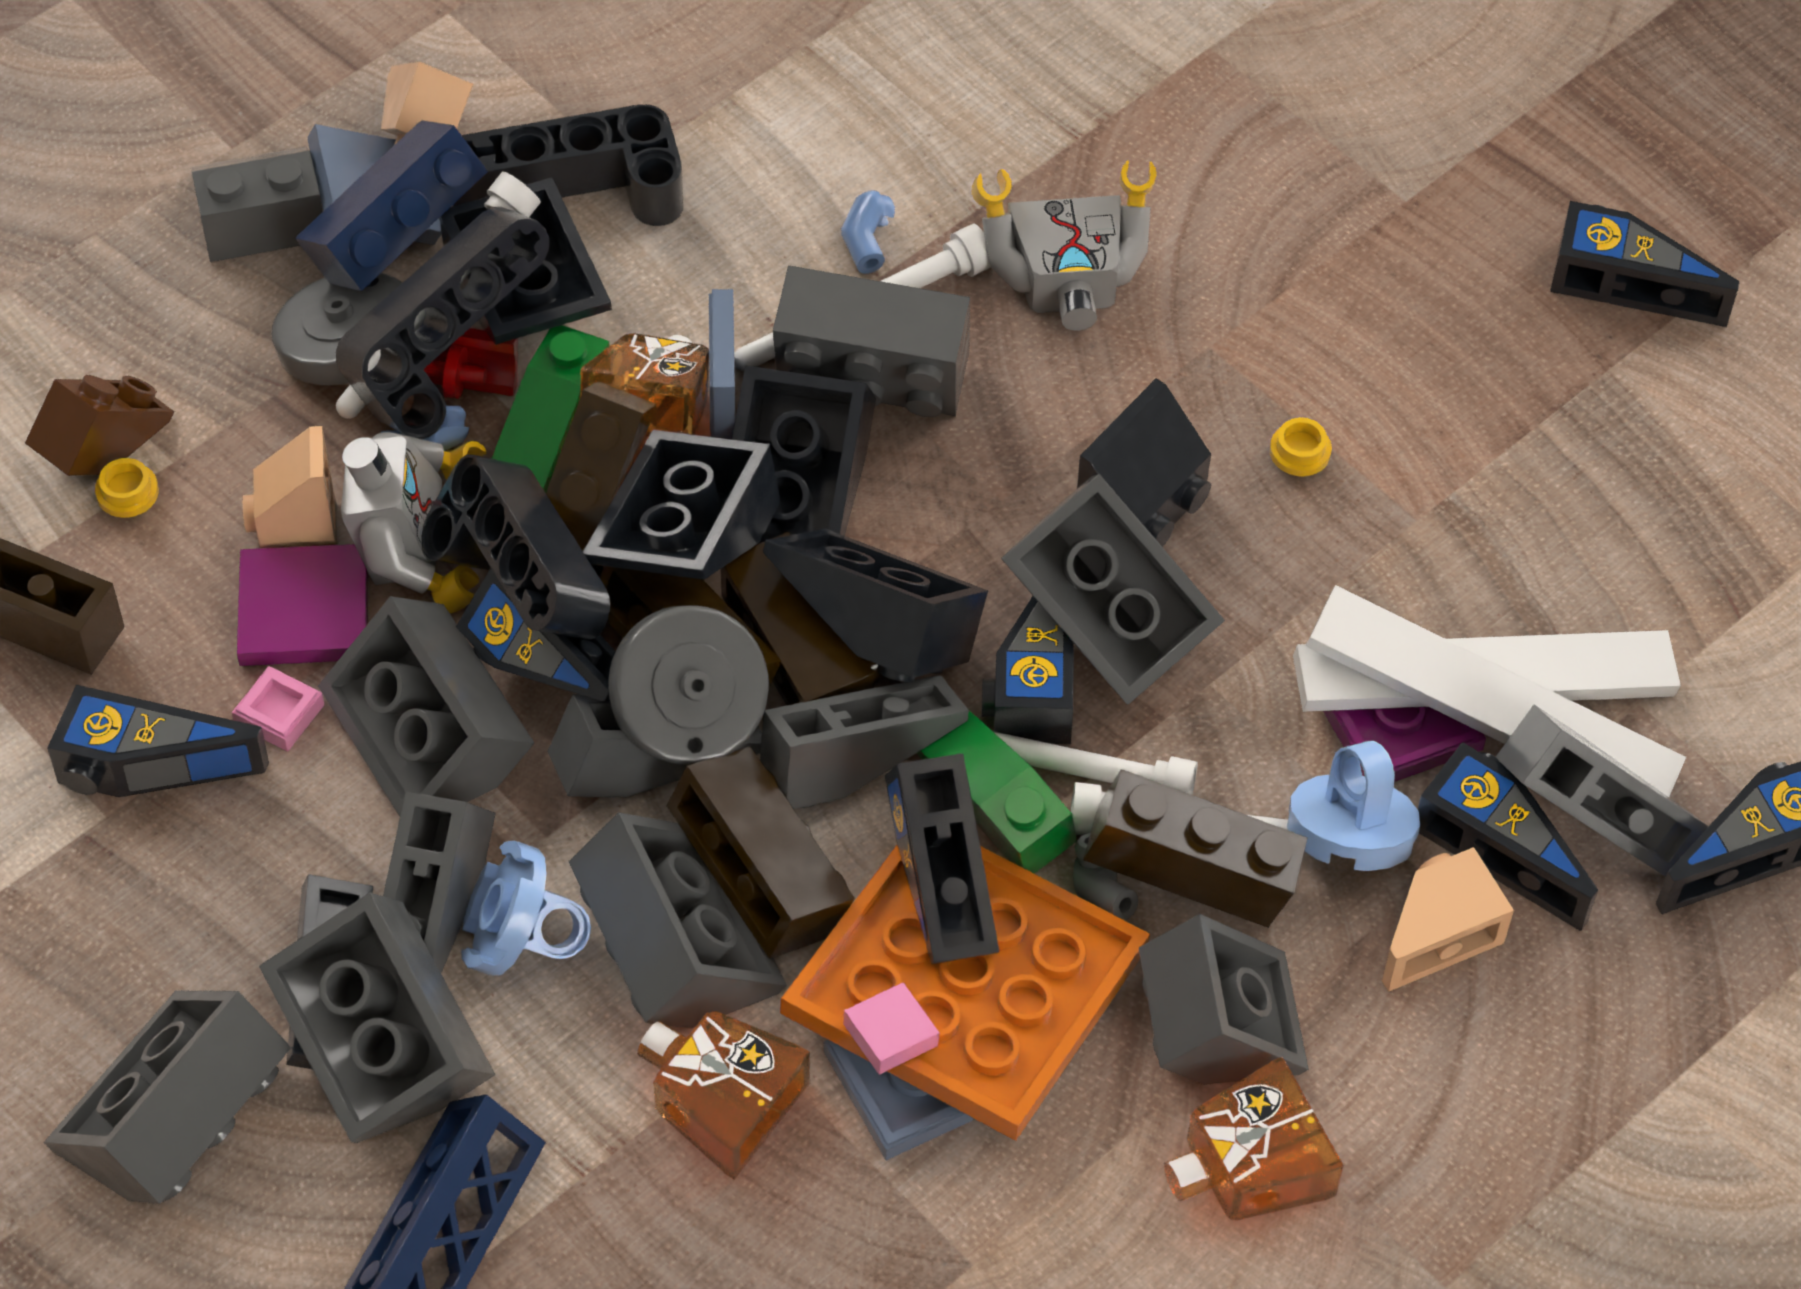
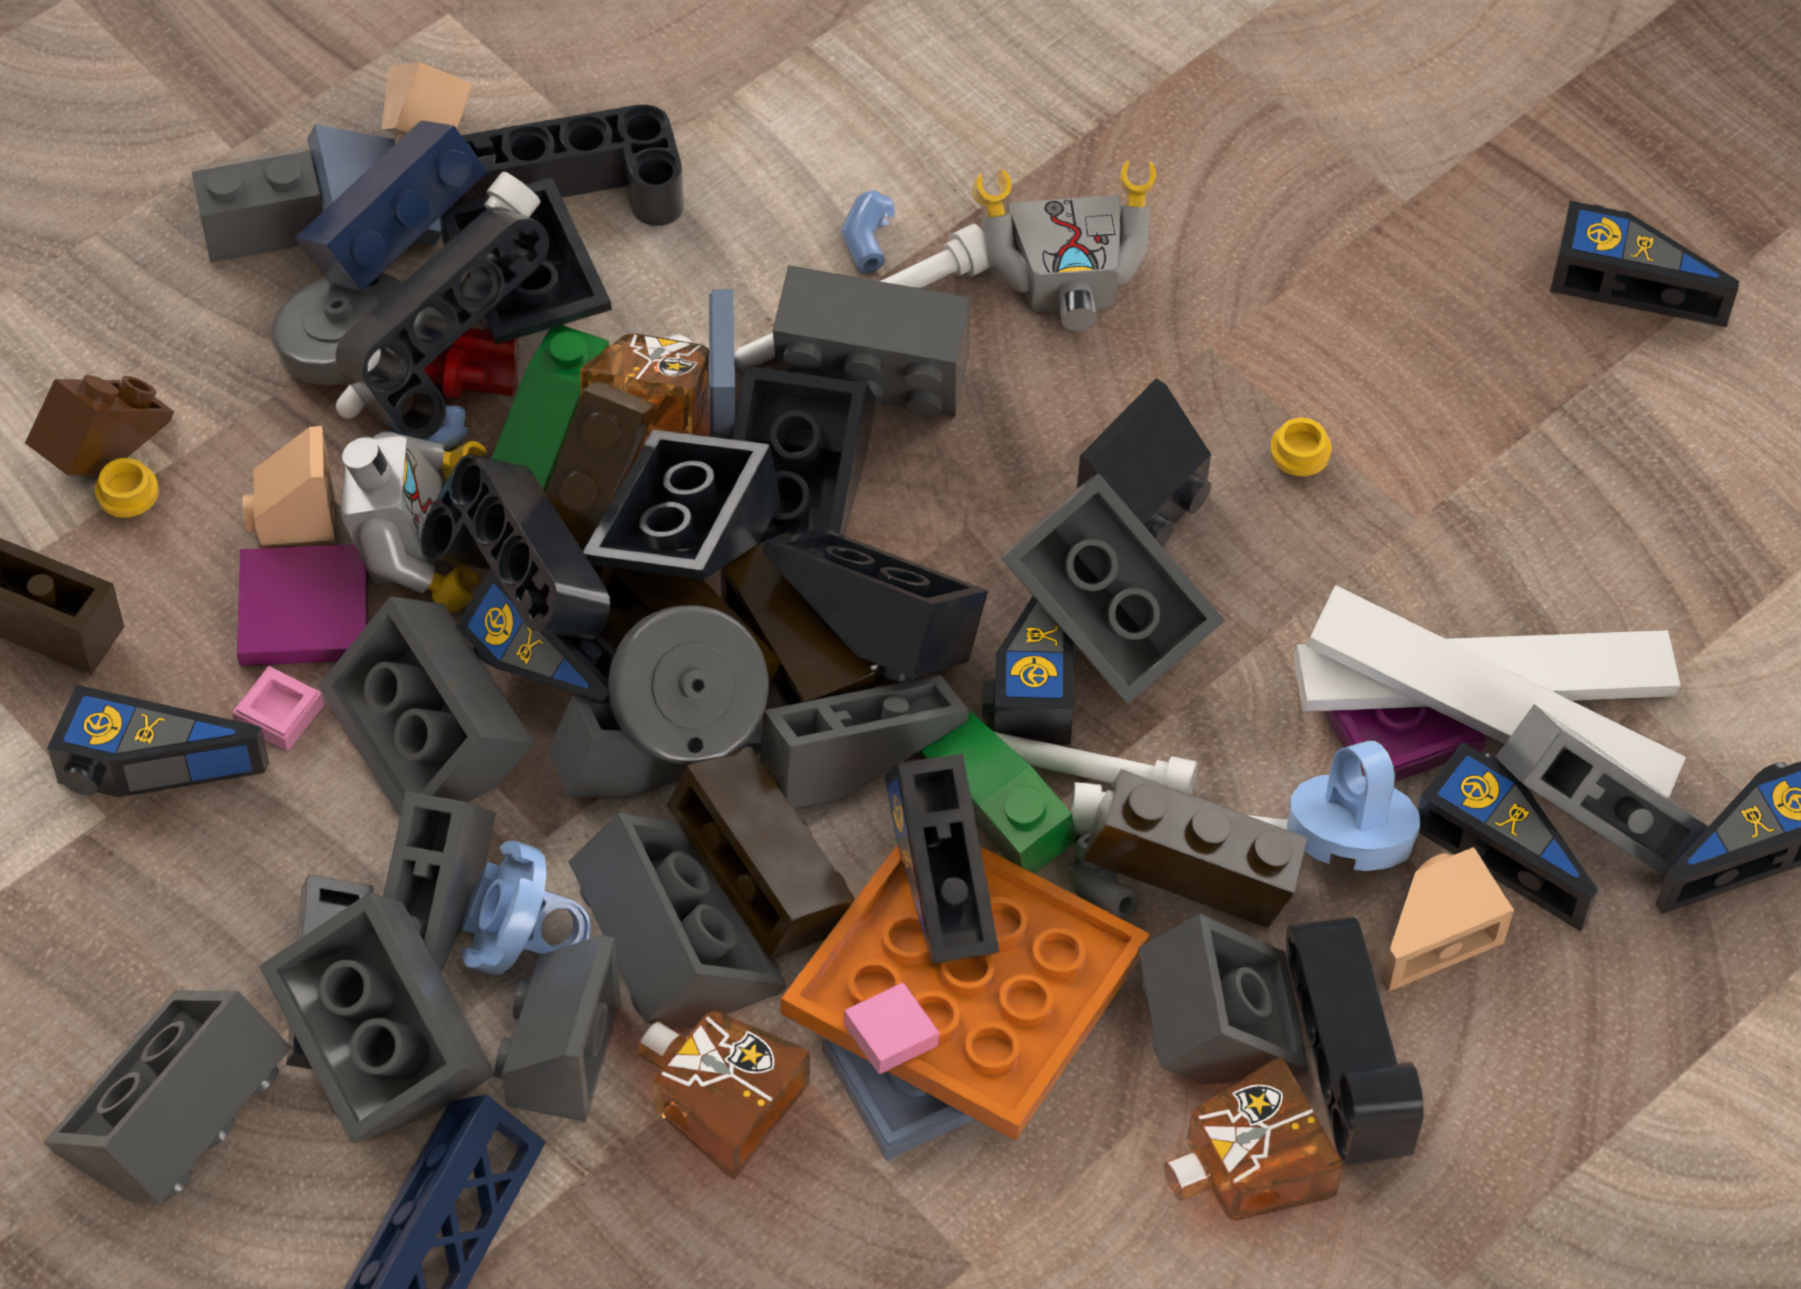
none -> dark grey slope [494,935,621,1122]
none -> black beam [1286,917,1424,1166]

